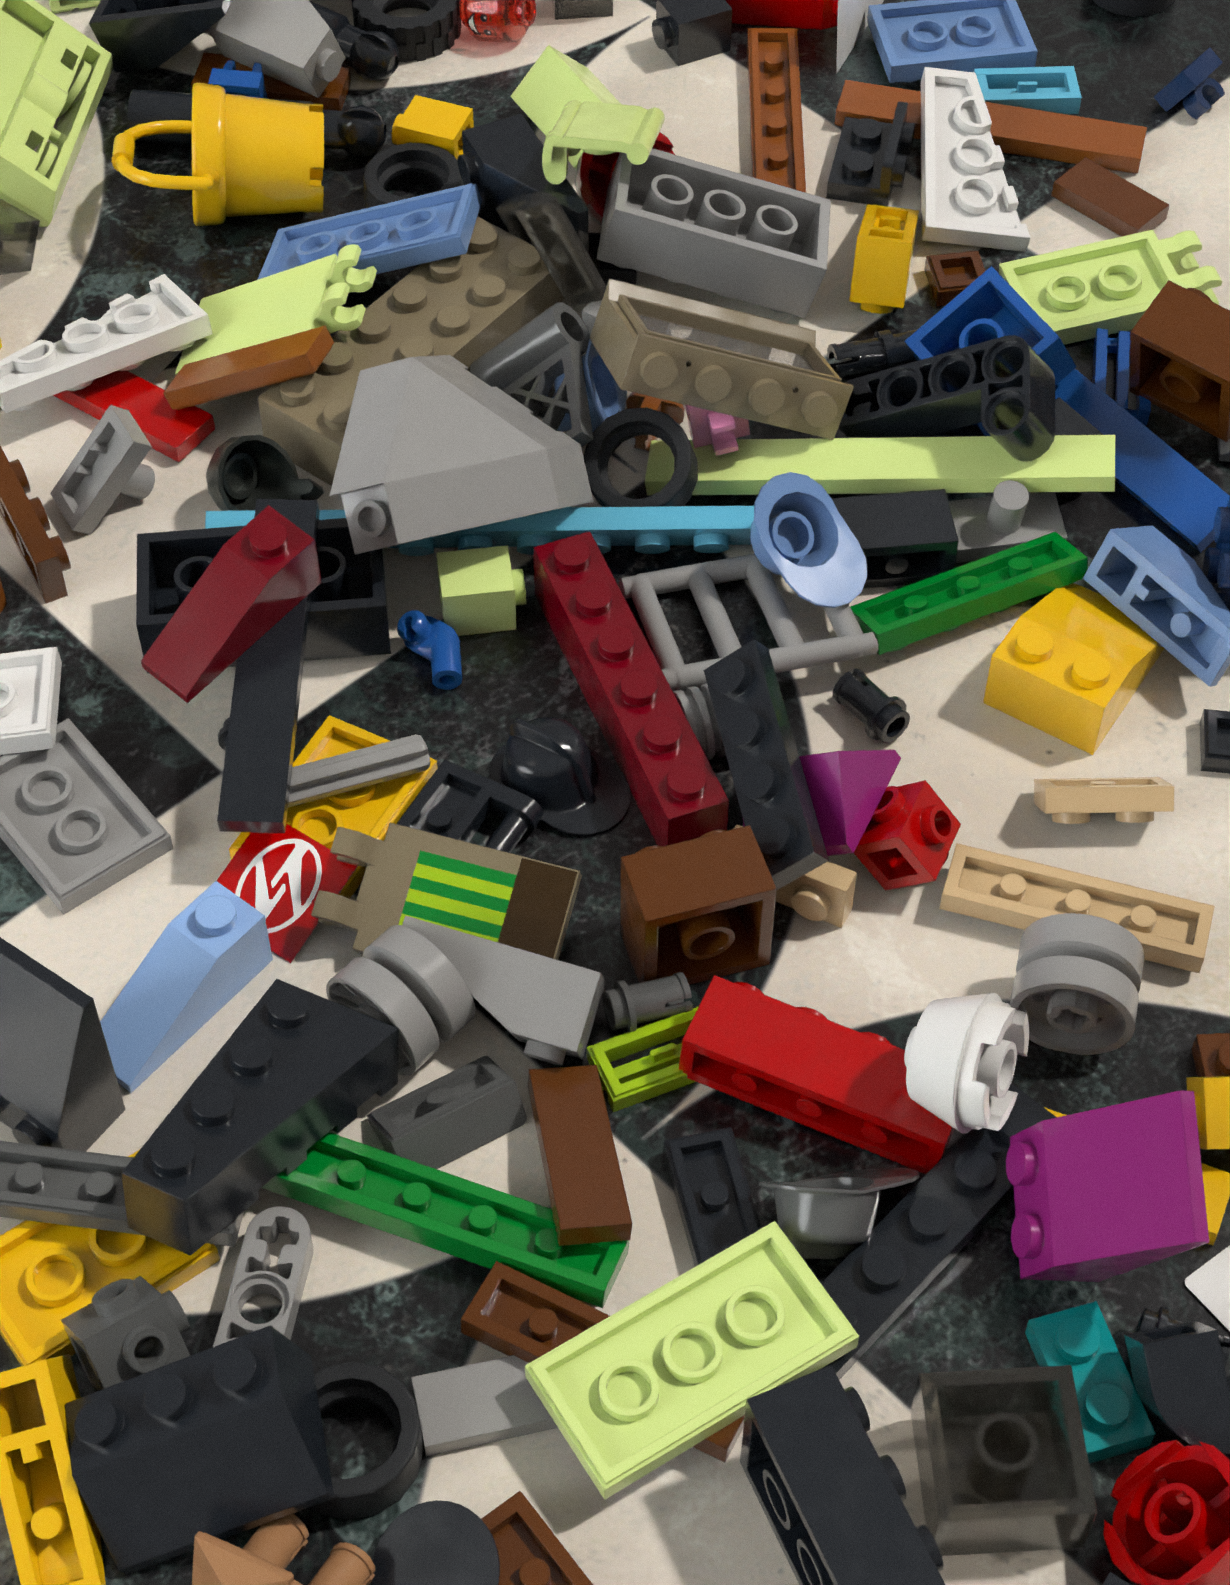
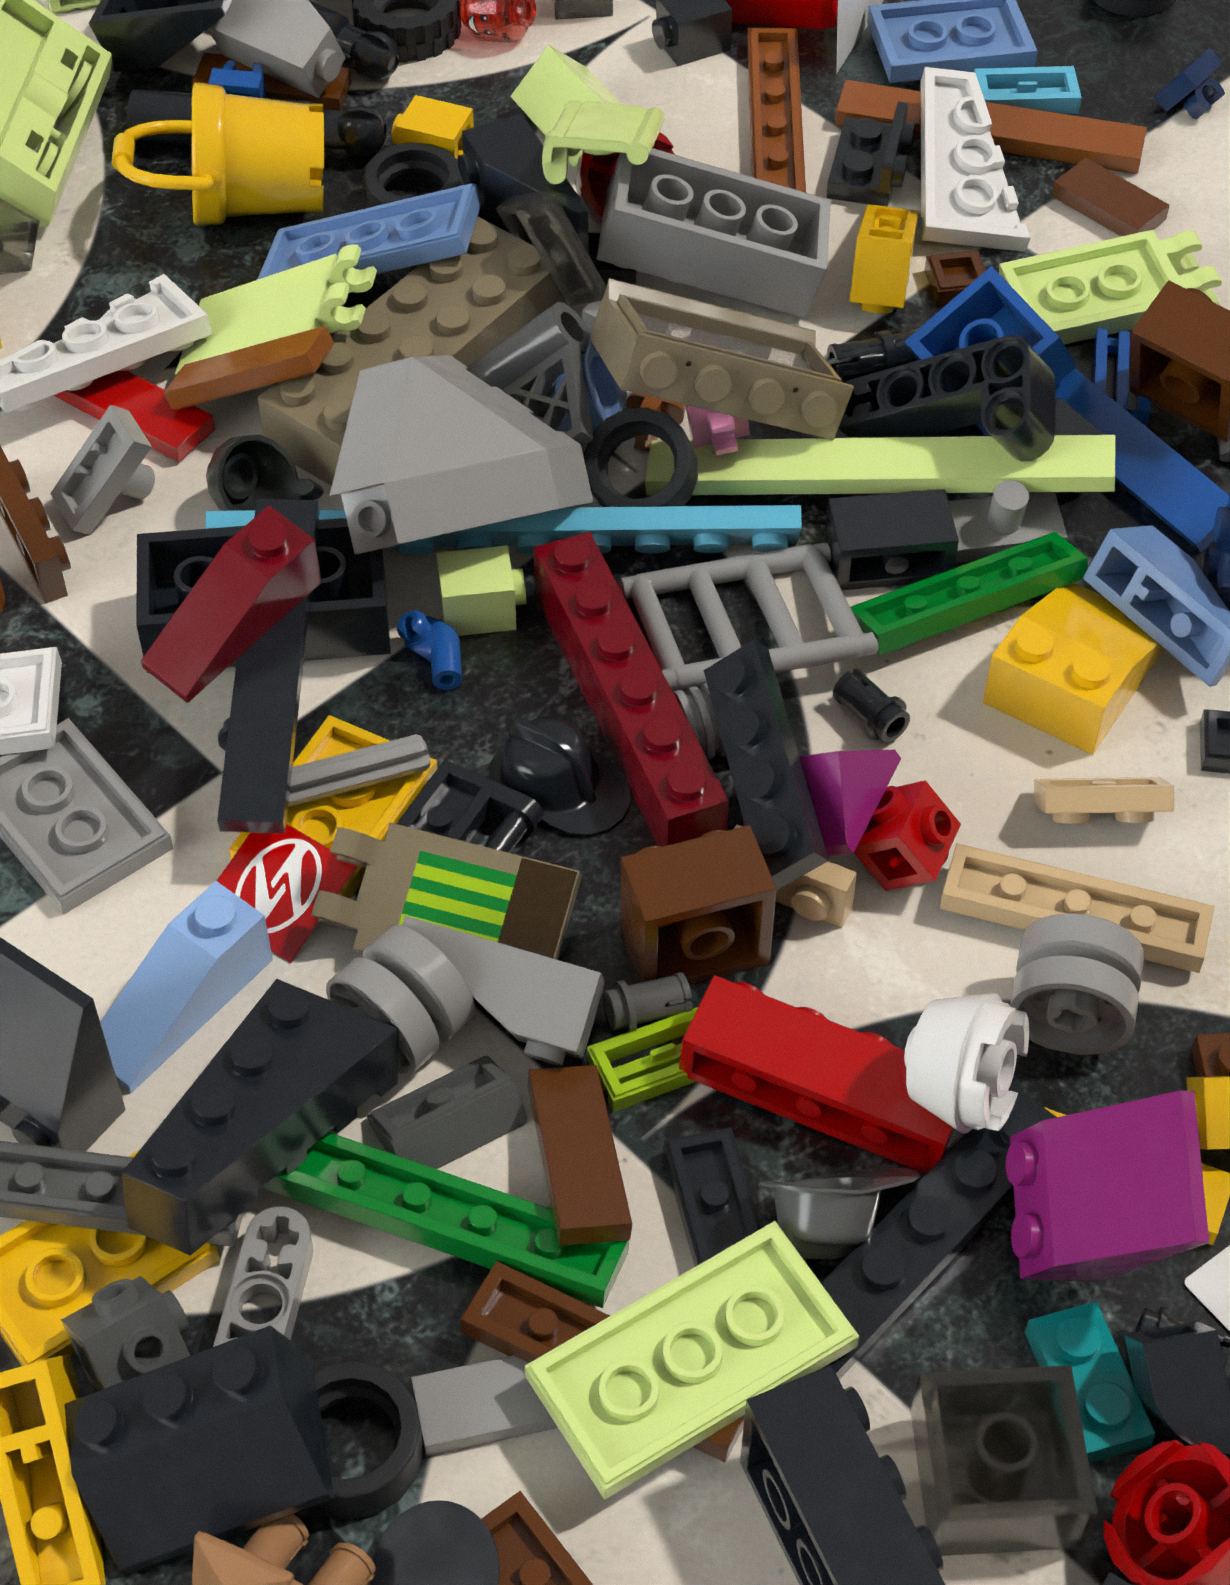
medium blue piece [750,472,867,608] -> none

